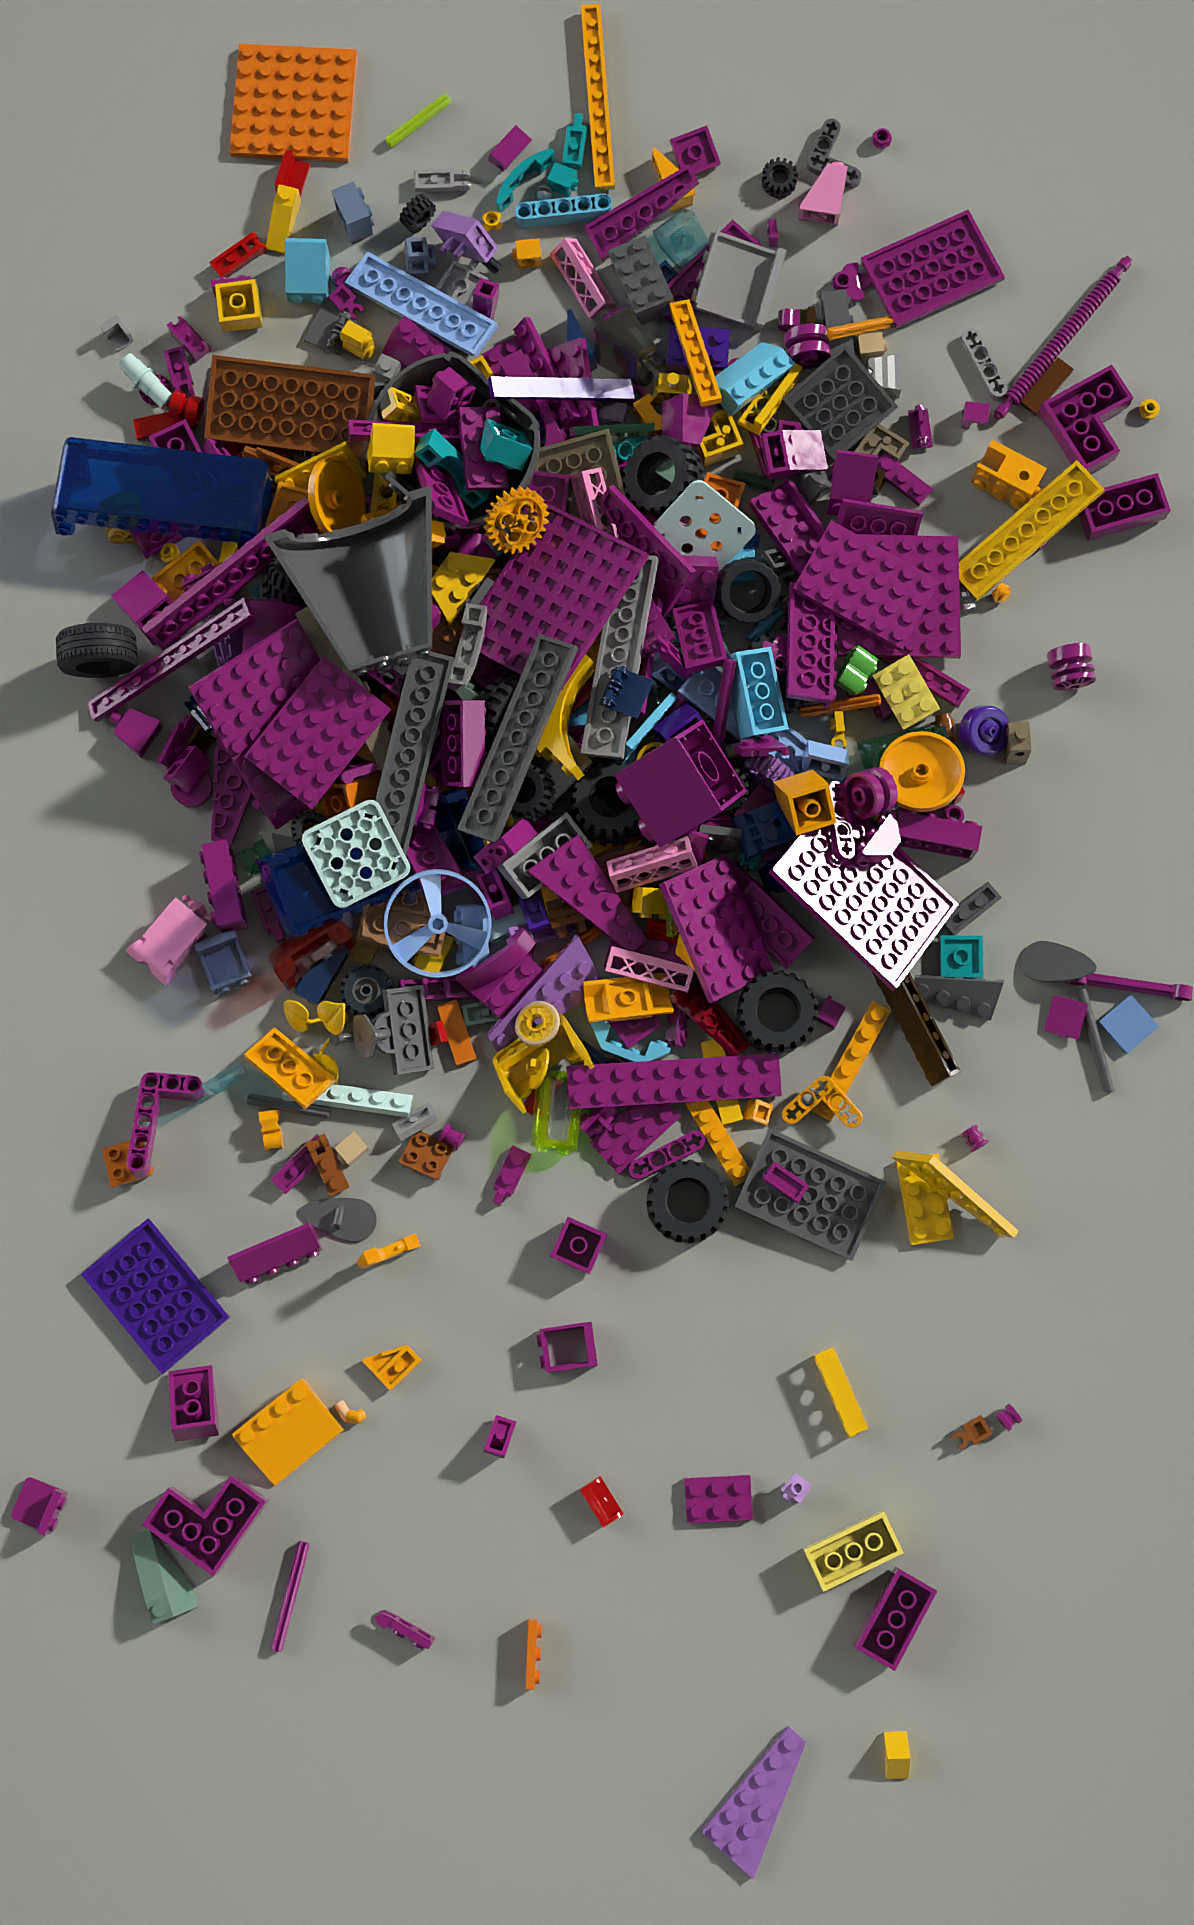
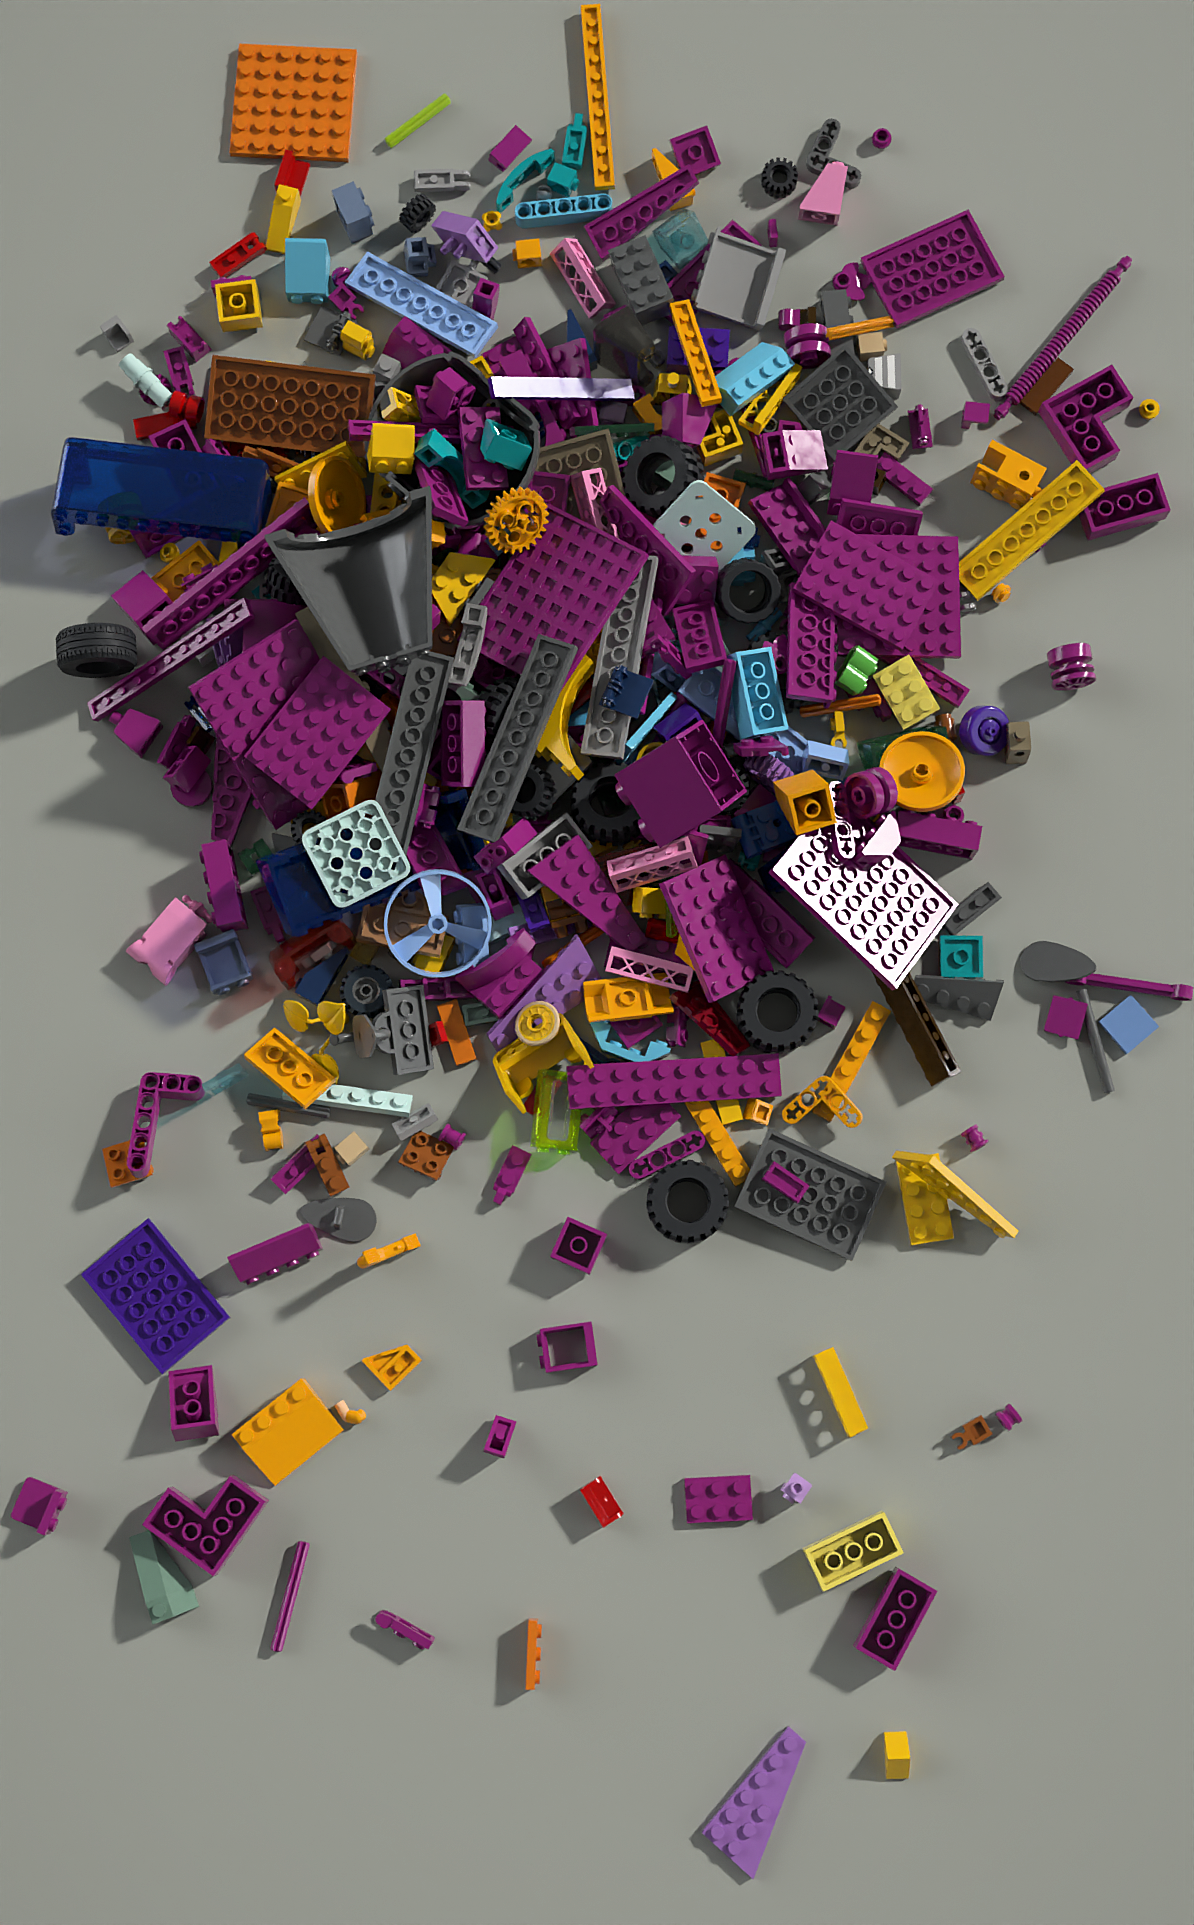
yellow piece [526,1048,550,1090] -> none

